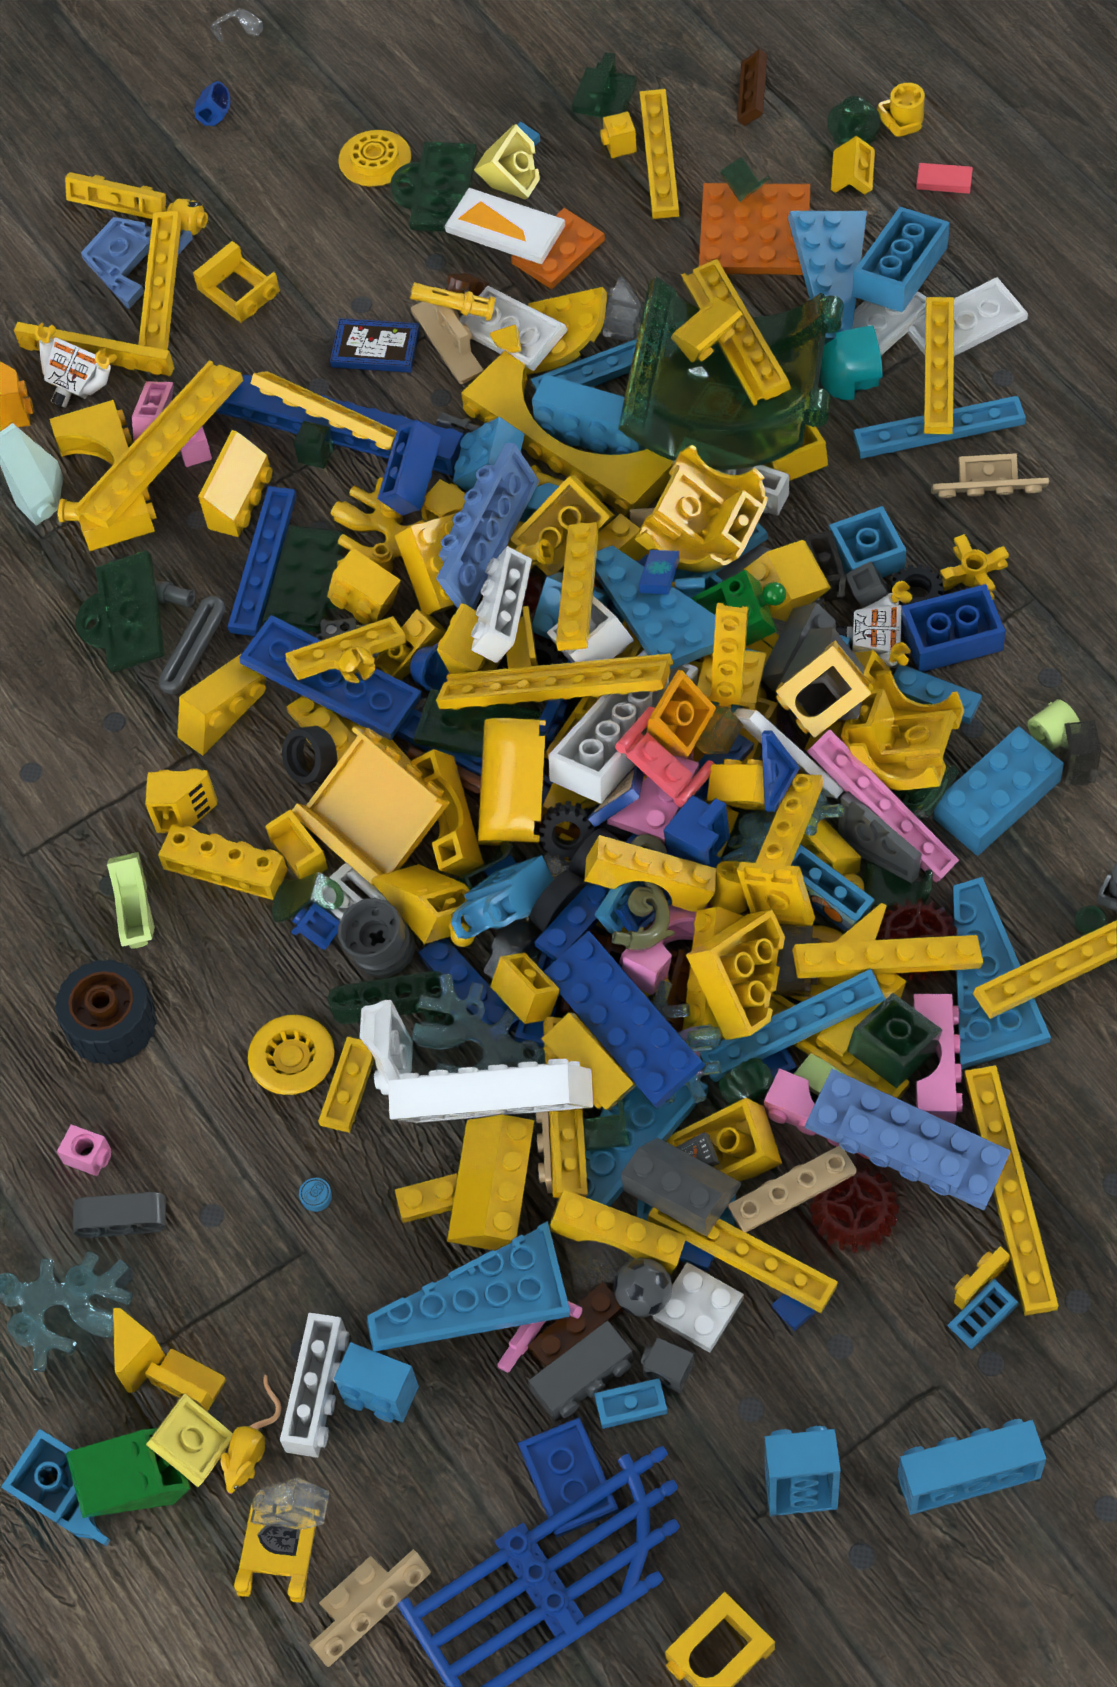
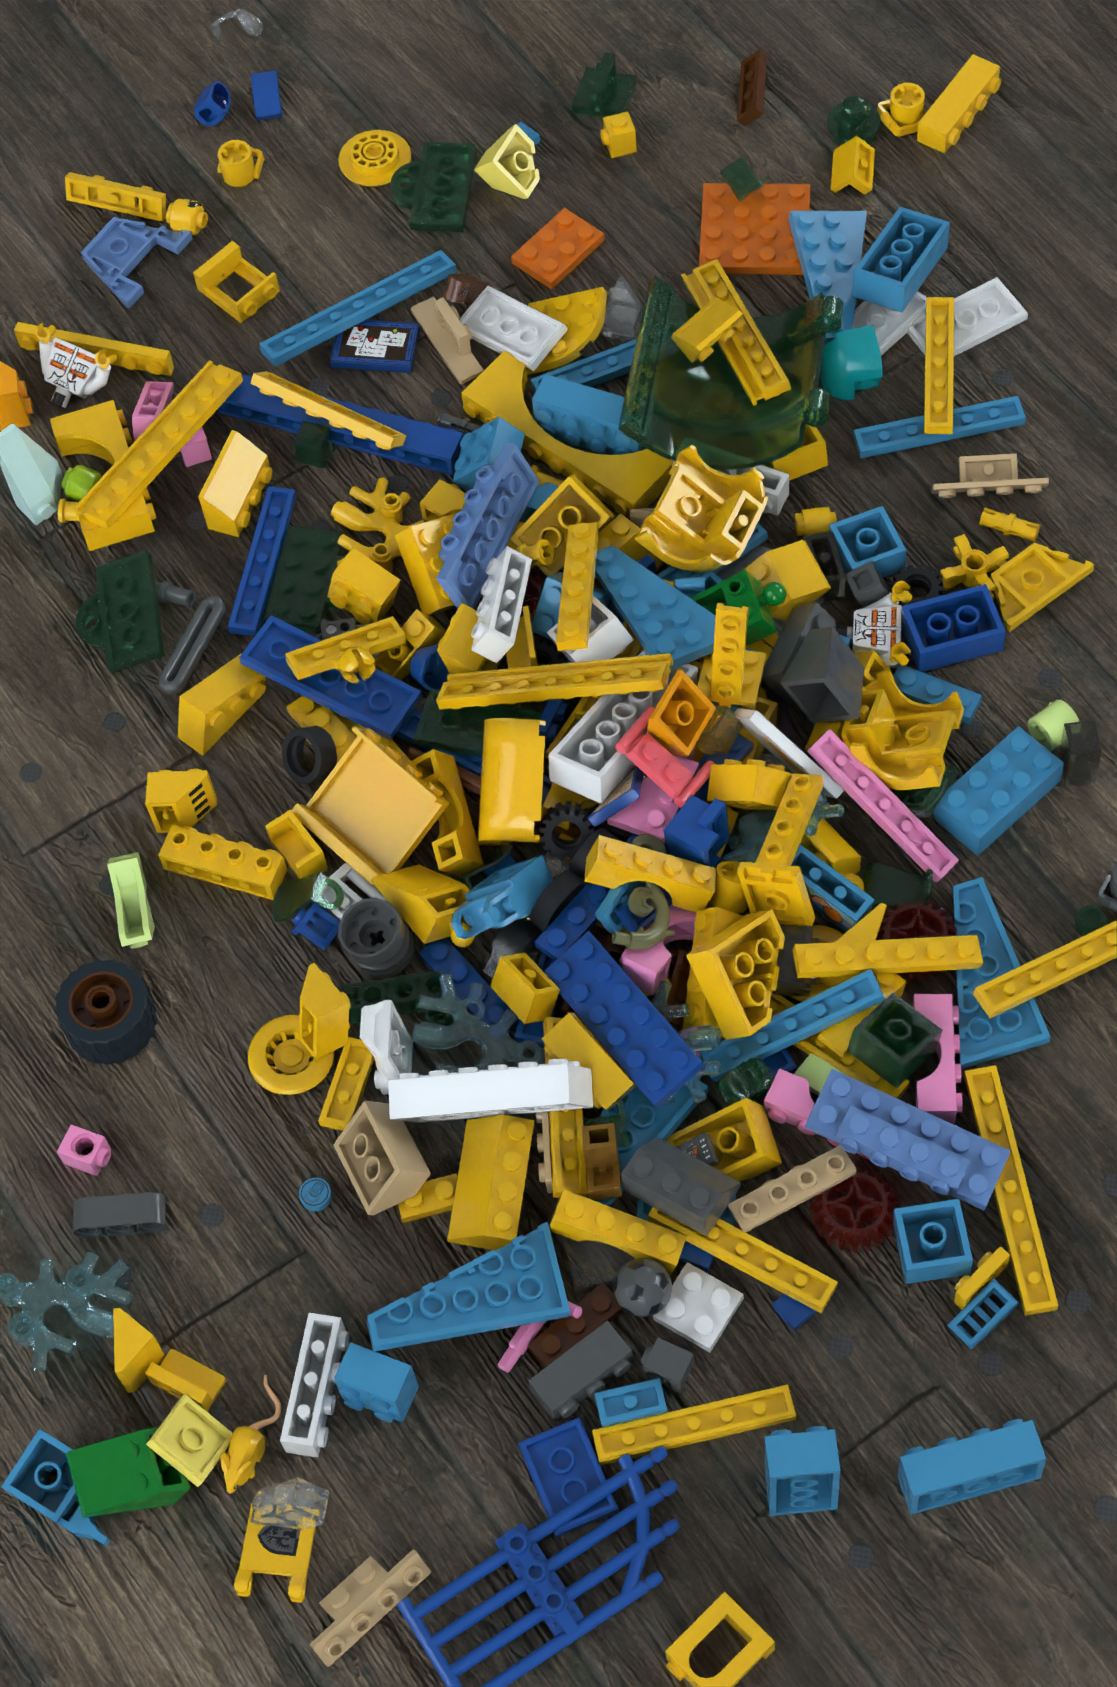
yellow plate [138,211,182,350] -> none
blue brick [377,420,441,516] -> none
yellow pin [410,282,495,321] -> none
white tile [445,188,565,264] -> none
yellow tile [490,324,521,353] -> none
blue tile [639,550,680,594] -> none
yellow plate [640,89,679,219] -> none
blue tile [762,730,800,812] -> none
yellow panel [776,640,873,738] -> none
dark grey wing [837,791,922,883] -> none
coral tile [916,163,973,194] -> none
none -> lime head [61,465,102,502]
none -> yellow piece [217,140,264,187]
none -> blue slope [251,70,282,121]
none -> dark azure plate [259,250,457,367]
none -> yellow slope [299,963,351,1060]
none -> tan slope [333,1100,431,1216]
none -> pearl gold brick [582,1123,622,1200]
none -> yellow tile [592,1384,796,1465]
none -> yellow brick [794,506,837,538]
none -> dark azure brick [893,1199,973,1284]
none -> yellow brick [917,54,1001,154]
none -> yellow pin [979,507,1040,542]
none -> yellow wing [990,542,1094,632]

